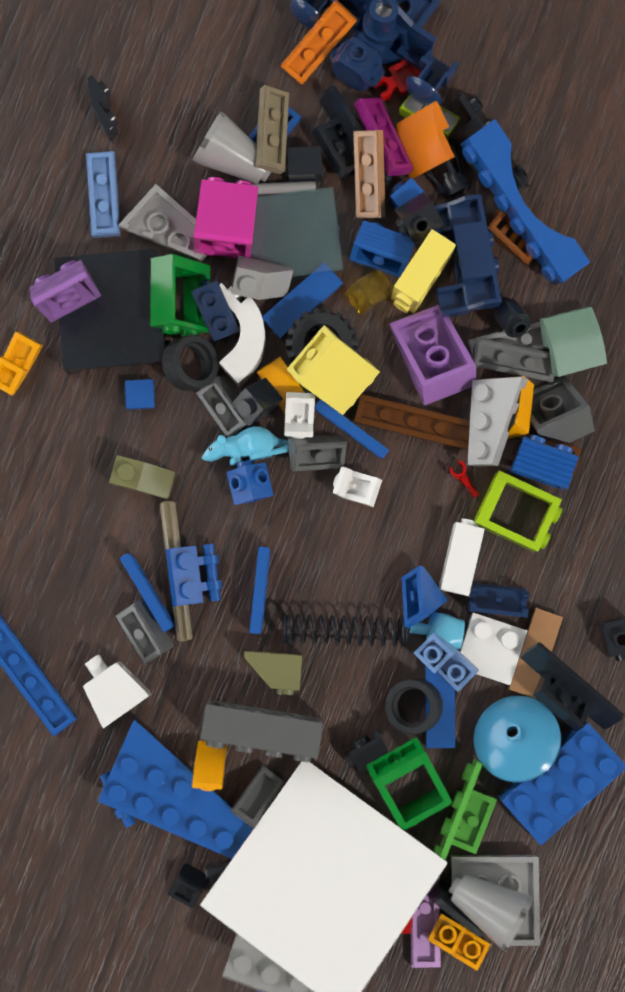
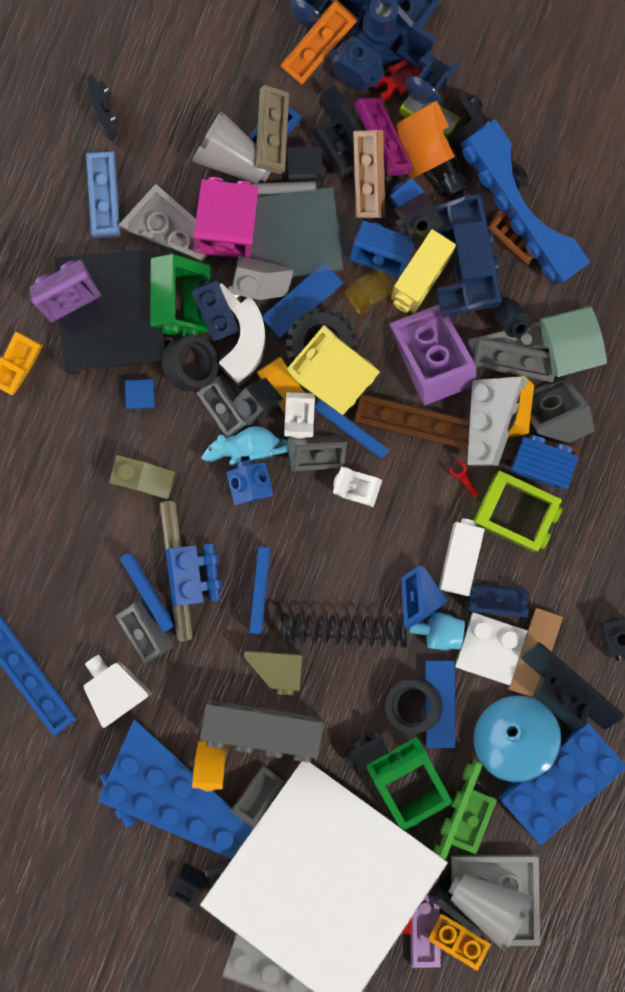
medium blue slope [414,632,479,692] -> none

